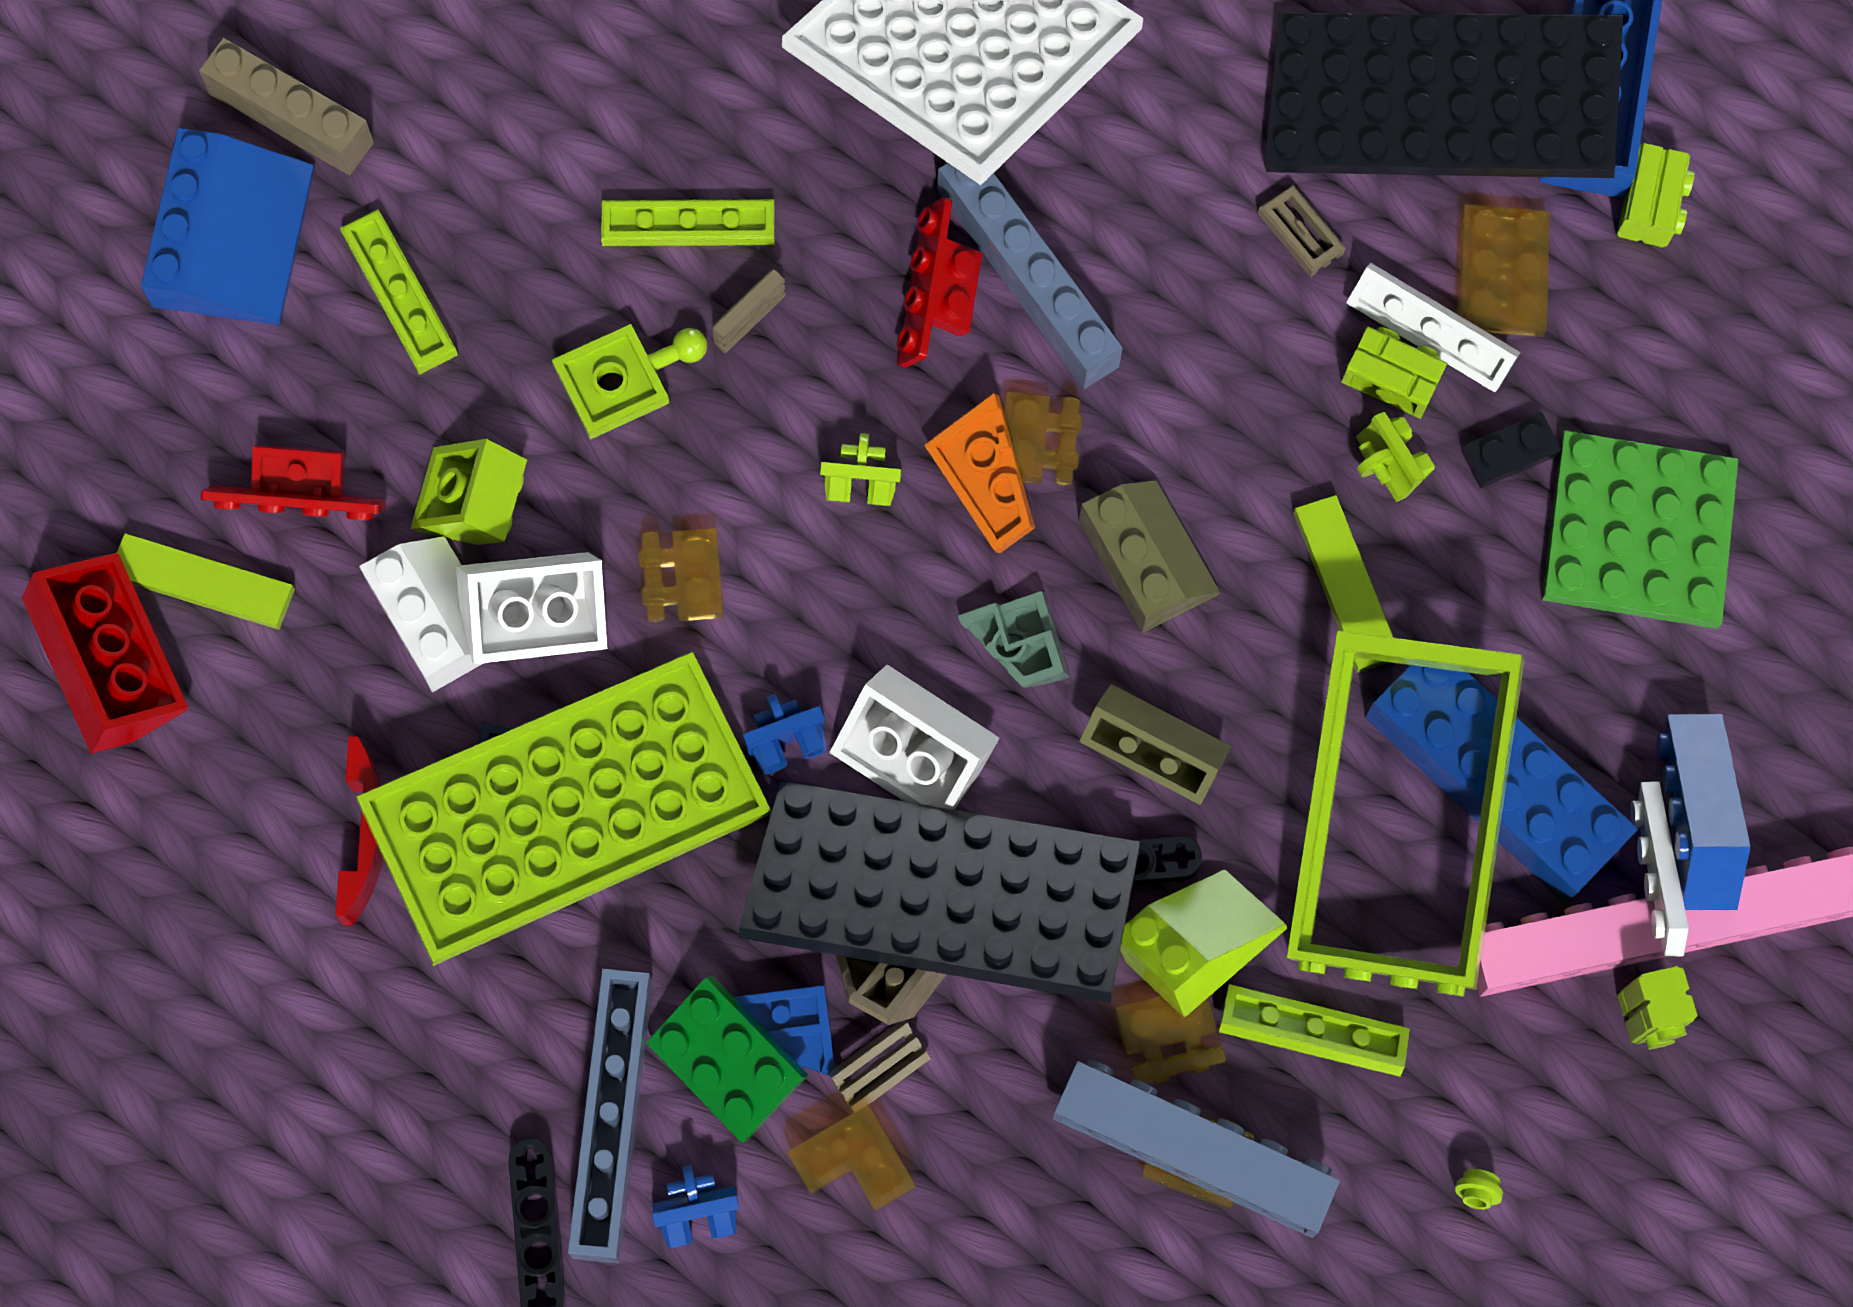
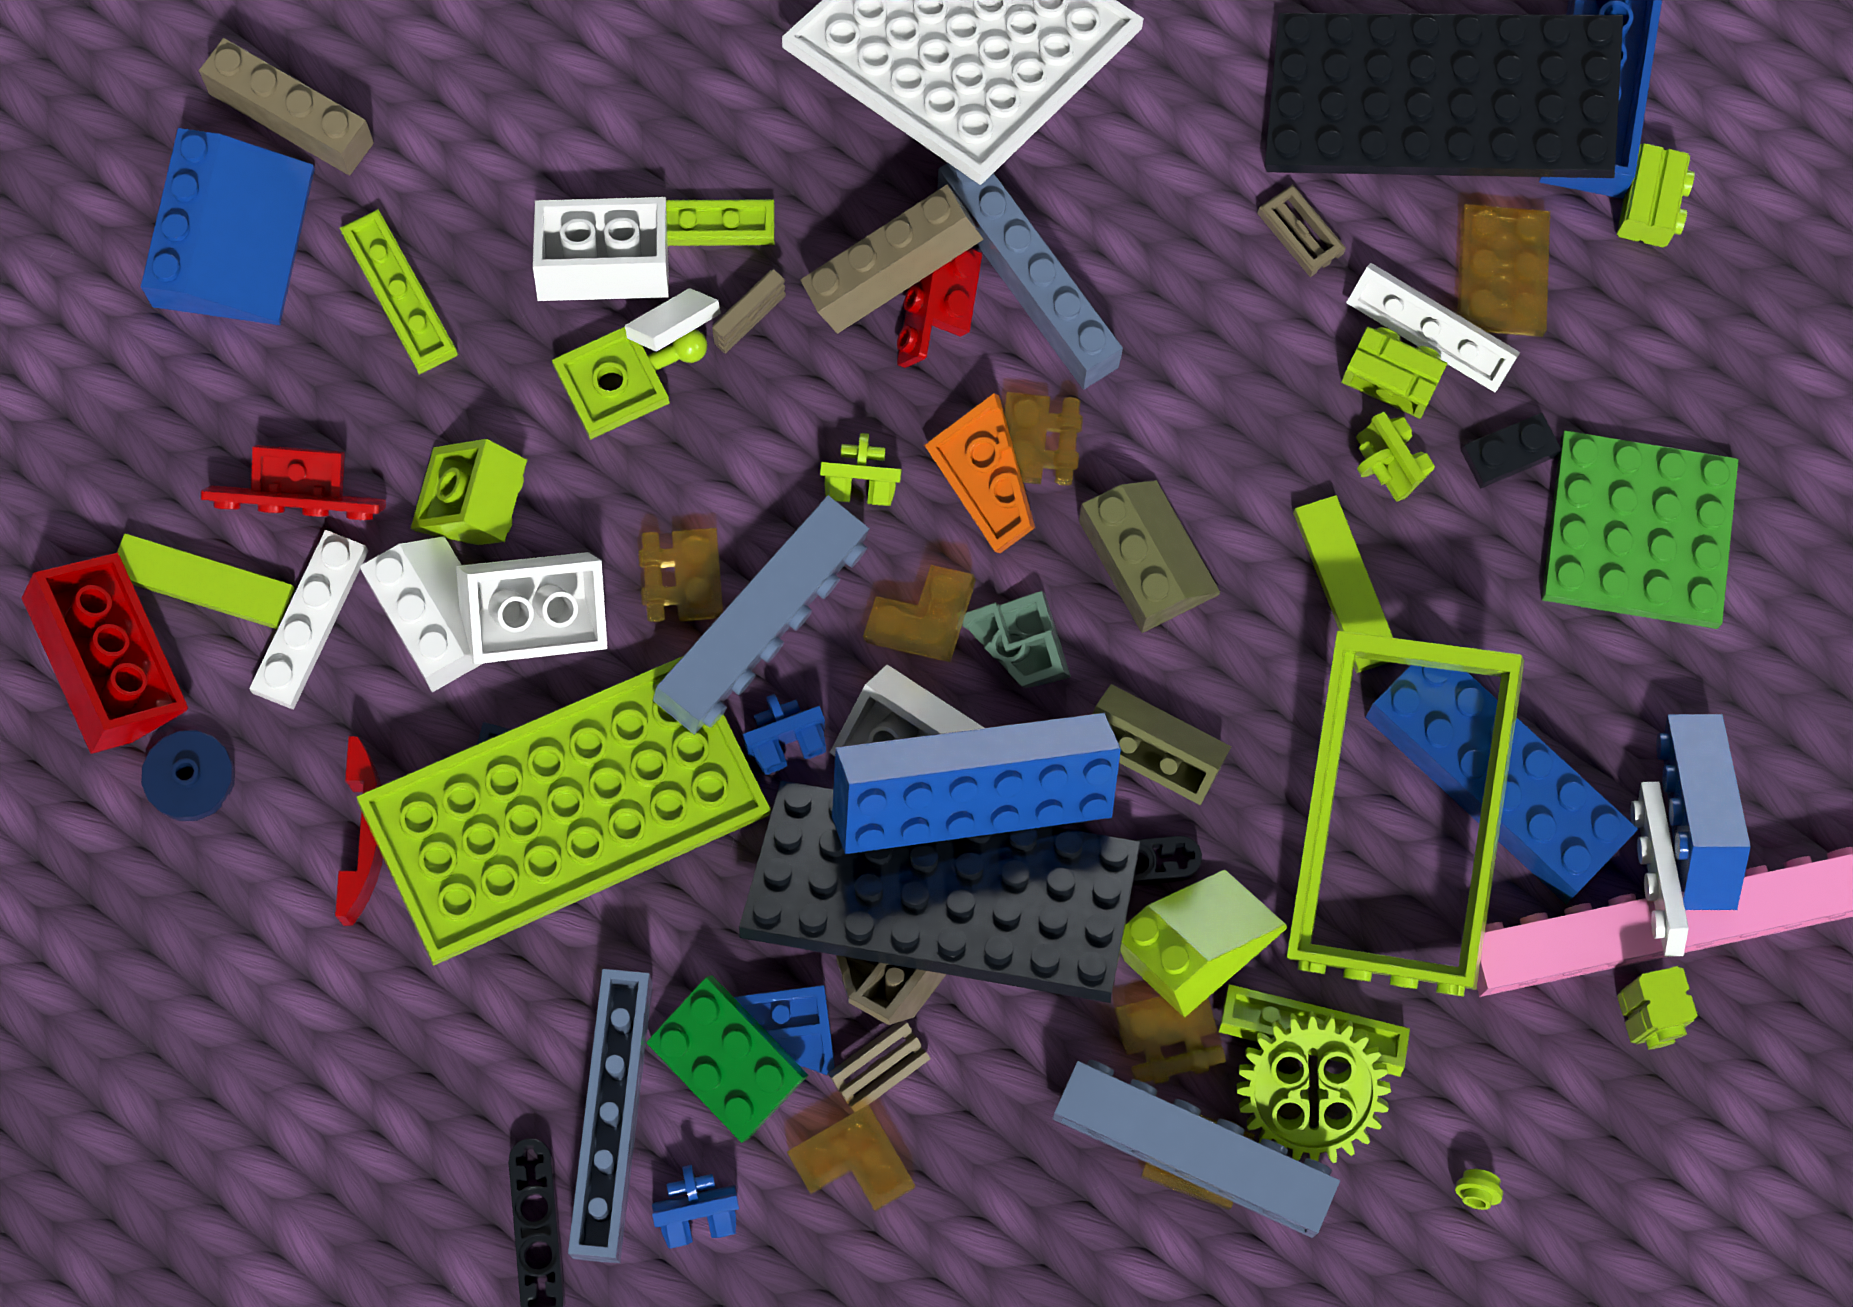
none -> dark blue plate [141,730,235,821]
none -> white plate [249,530,368,710]
none -> white slope [533,197,669,301]
none -> white tile [625,288,721,352]
none -> sand blue brick [653,495,870,735]
none -> dark tan brick [800,184,984,334]
none -> blue brick [832,713,1121,854]
none -> clear yellow plate [863,565,976,662]
none -> lime gear [1237,1011,1391,1163]

